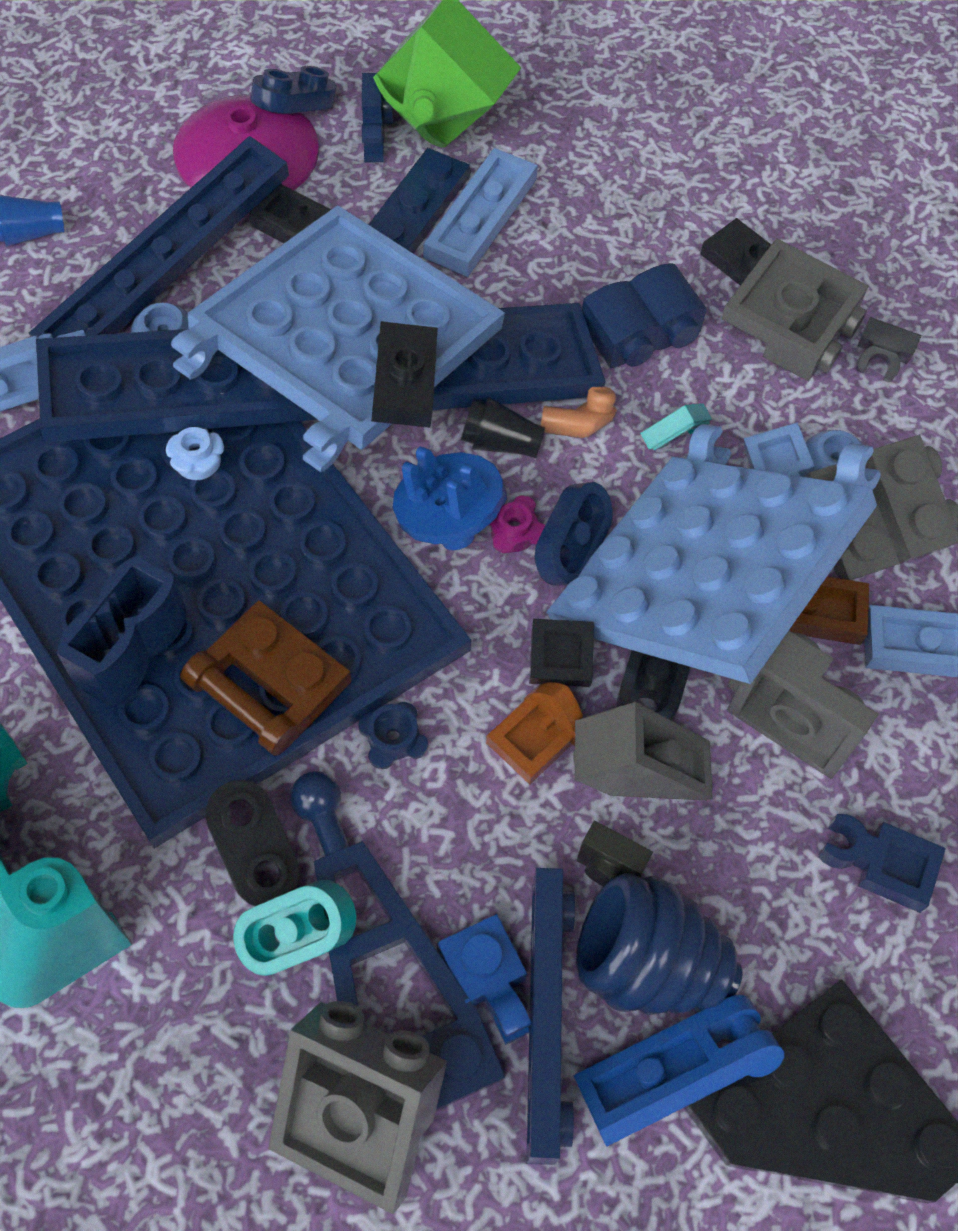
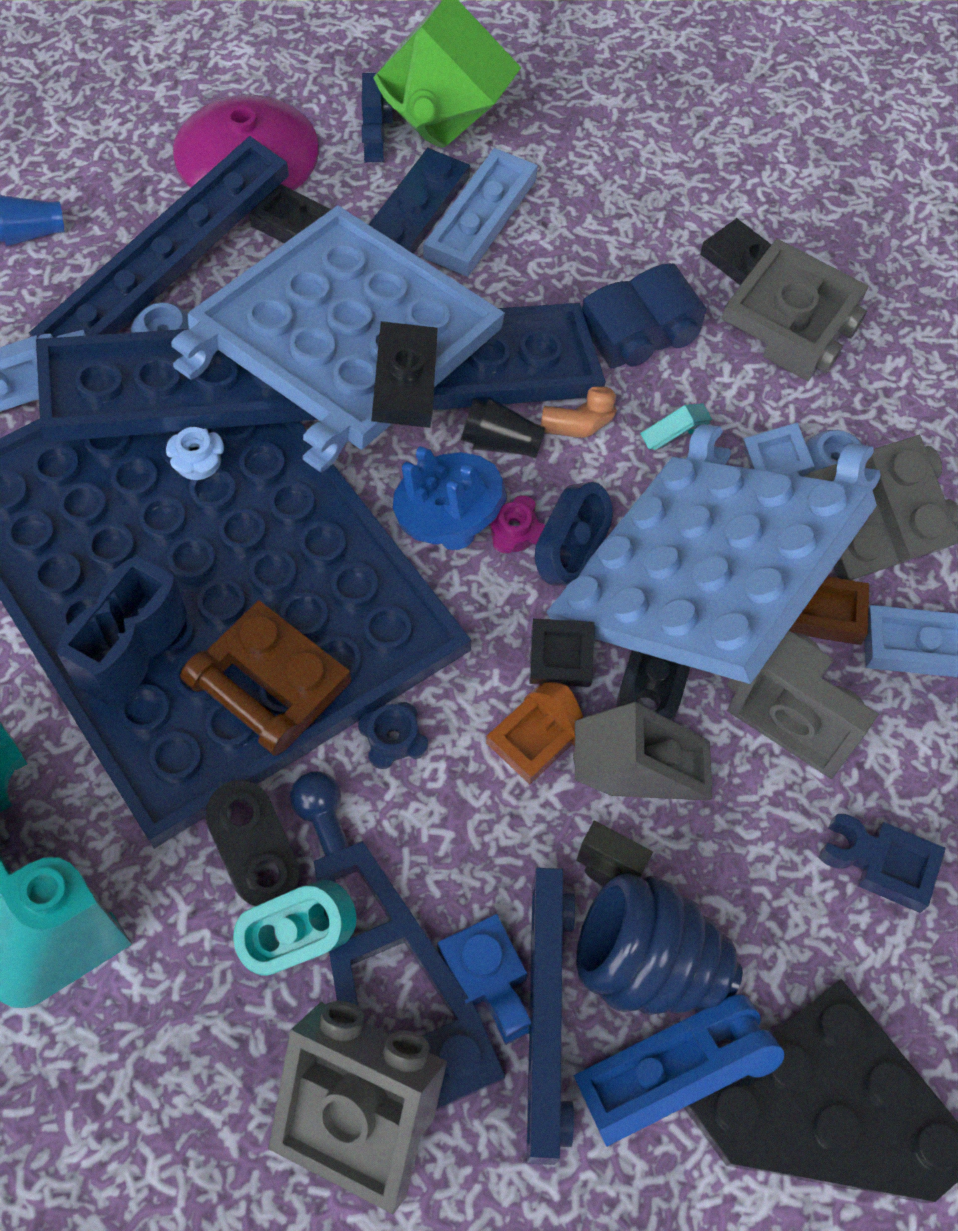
dark blue plate [250,66,337,114] -> none
black tile [857,317,922,382] -> none

